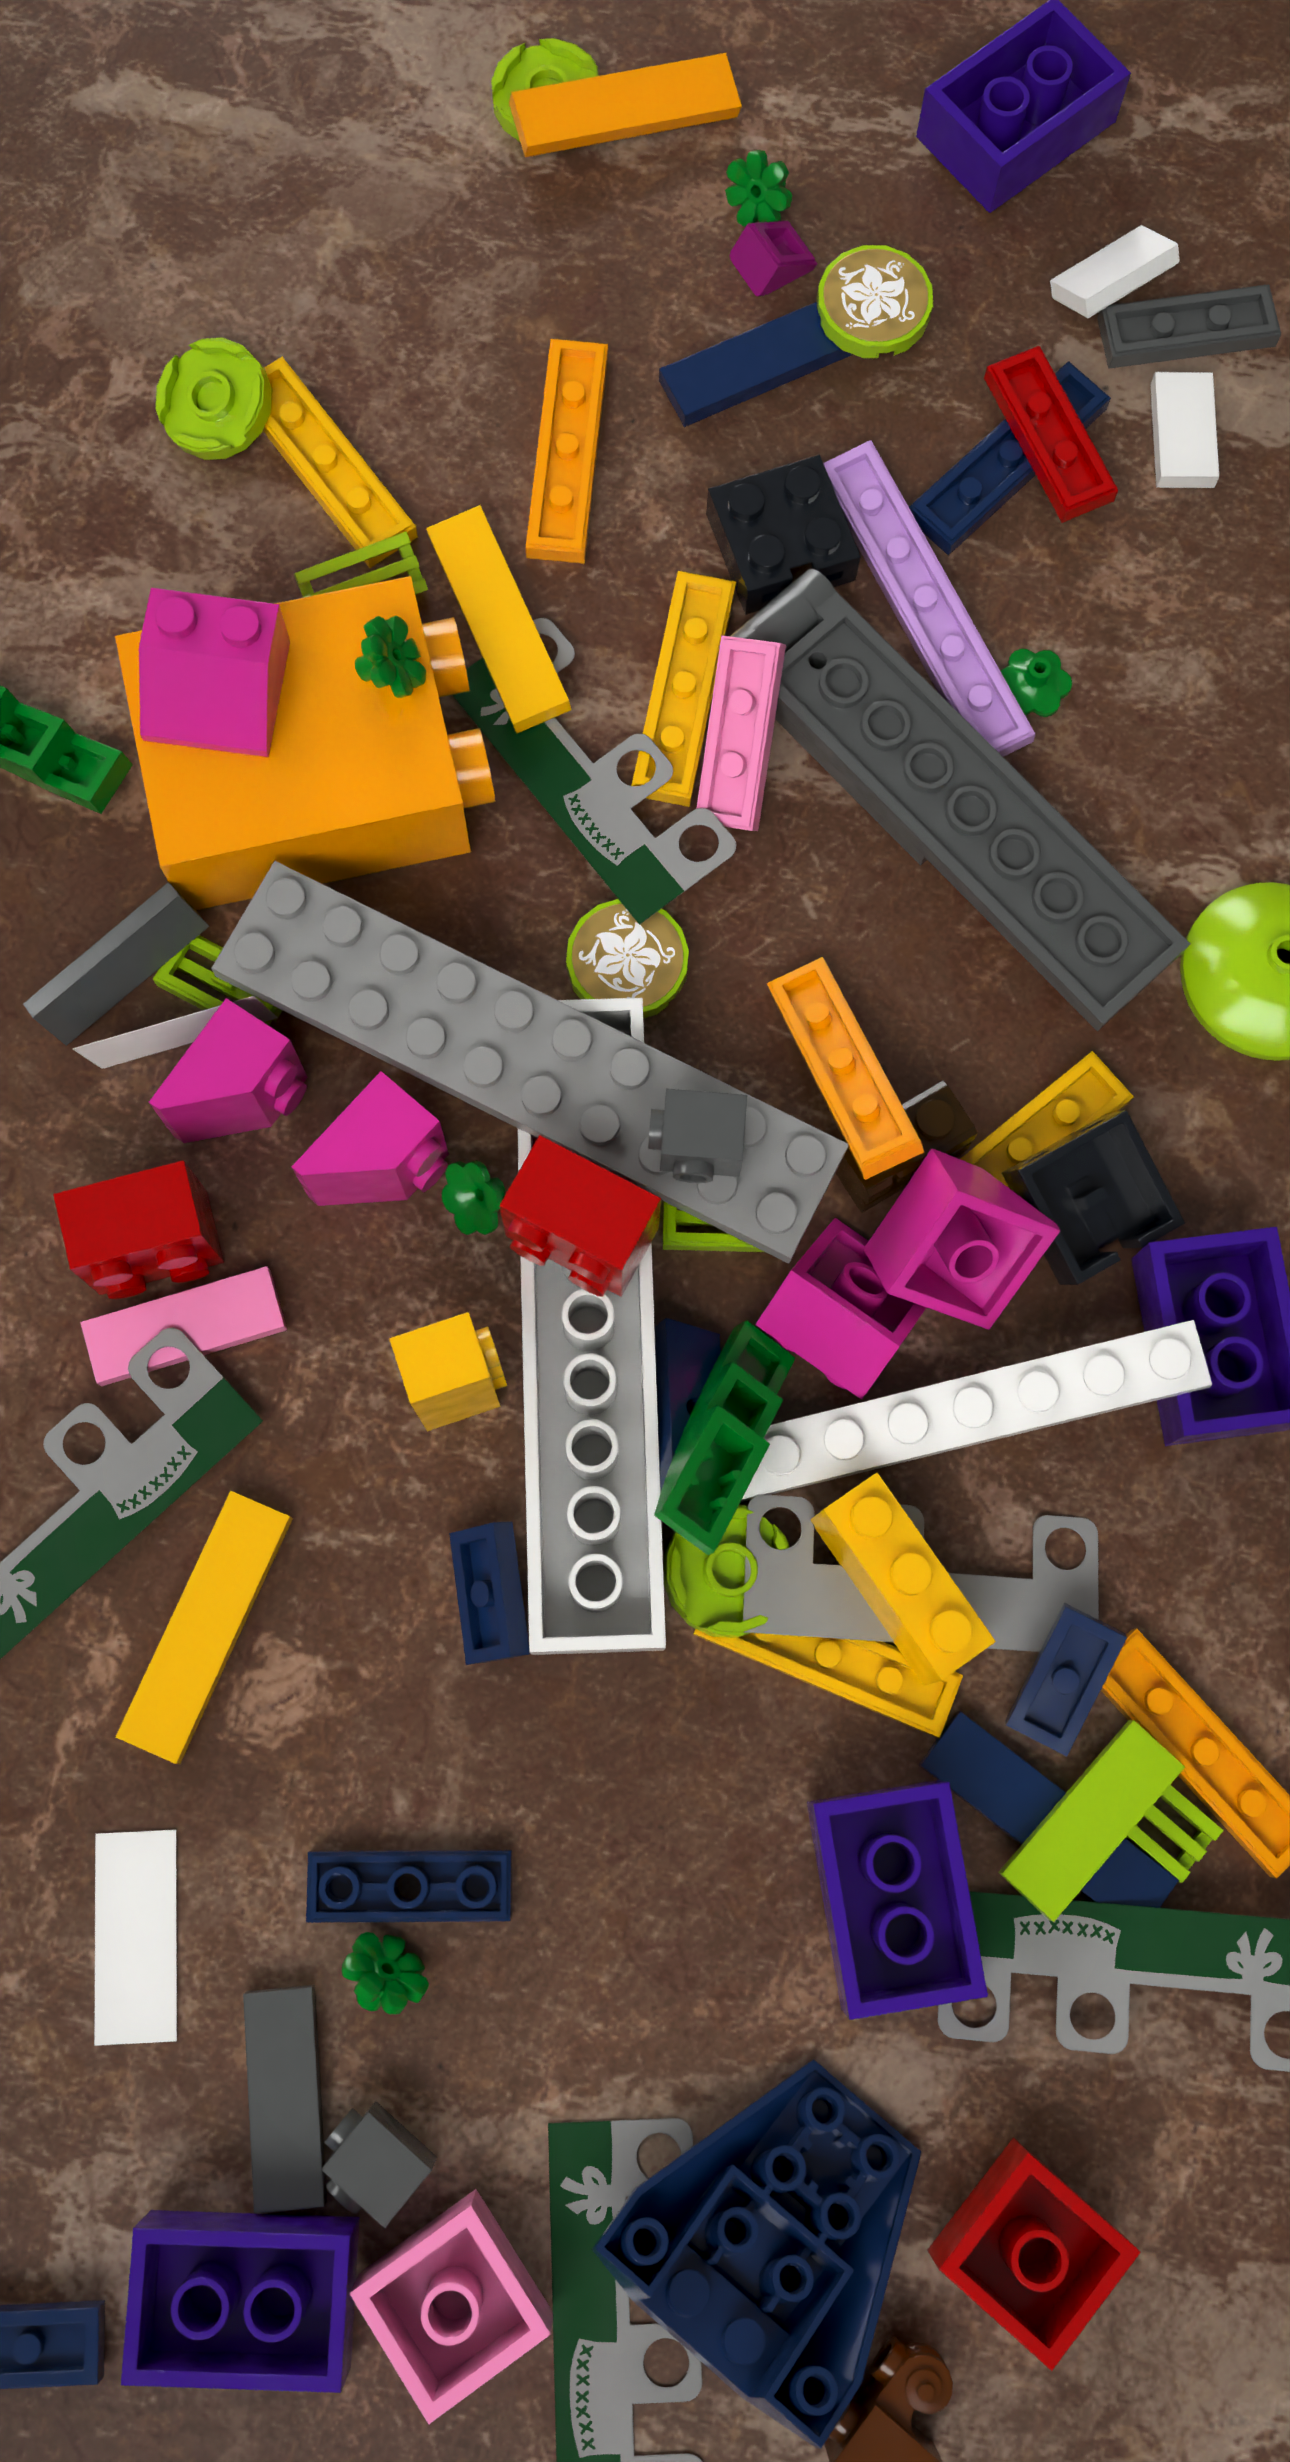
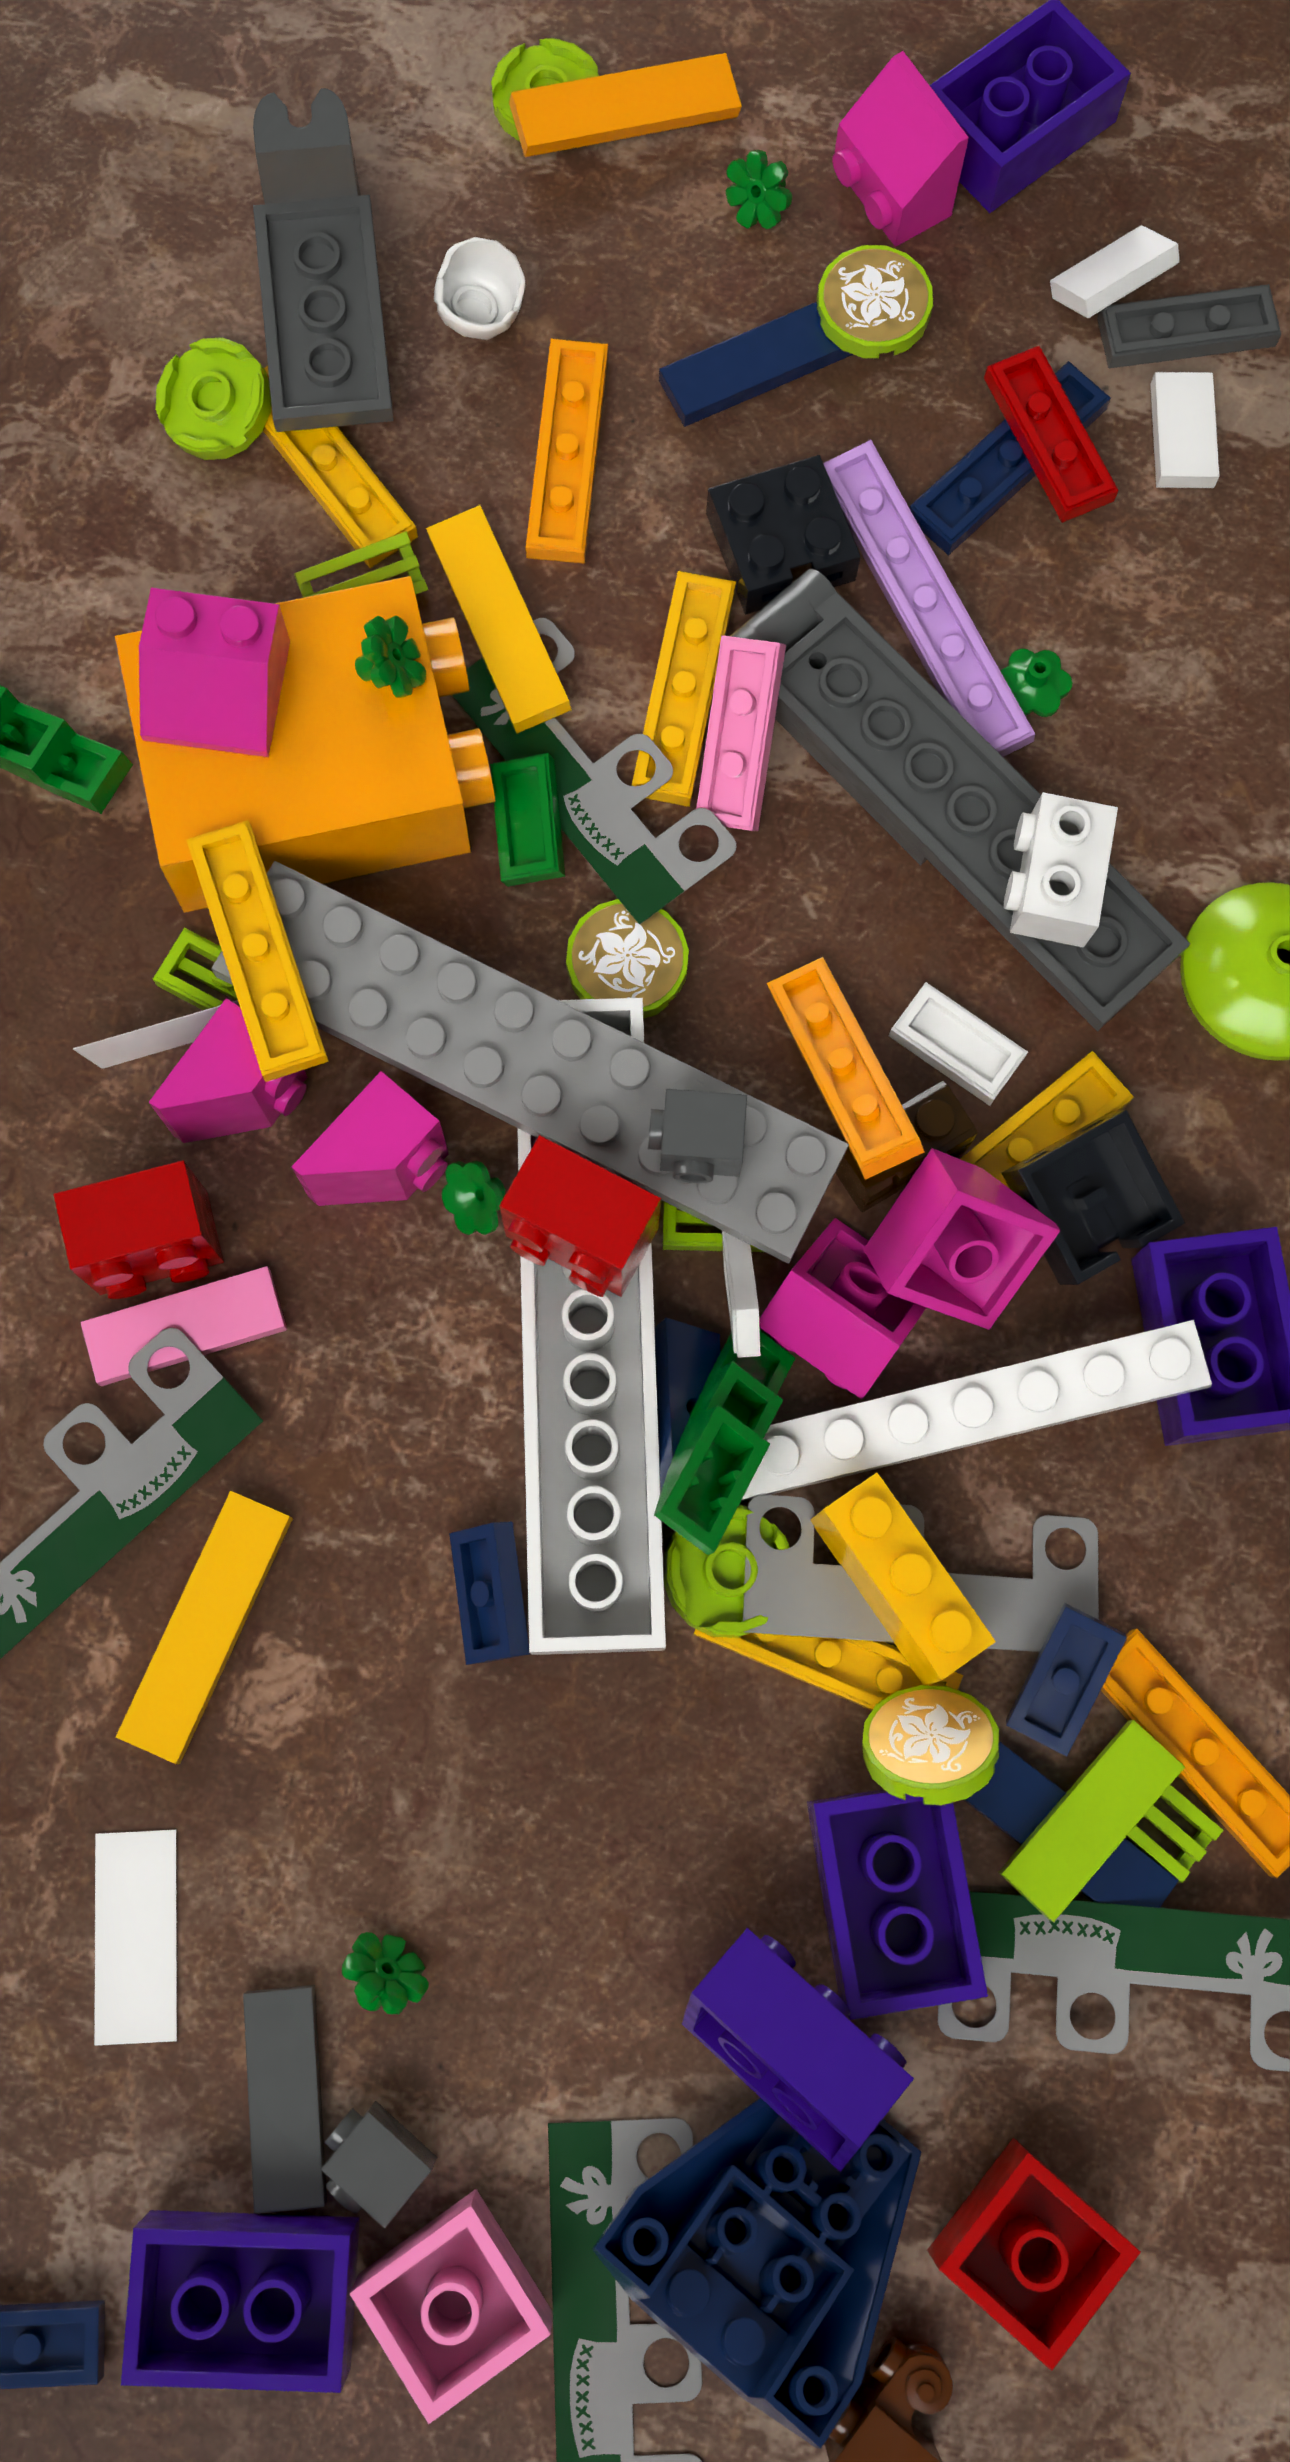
dark grey tile [23,882,209,1046] -> none
dark blue tile [306,1850,512,1923] -> none
yellow brick [389,1312,507,1431] -> none
magenta slope [729,221,818,297] -> none
none -> yellow tile [186,820,329,1082]
none -> dark grey hinge [253,88,394,432]
none -> white hair [434,237,526,340]
none -> green tile [490,753,565,887]
none -> dark purple brick [682,1928,914,2172]
none -> white tile [722,1231,761,1358]
none -> dark pink slope [832,51,969,247]
none -> tile [862,1685,999,1805]
none -> white tile [888,982,1028,1106]
none -> white brick [1004,792,1118,947]

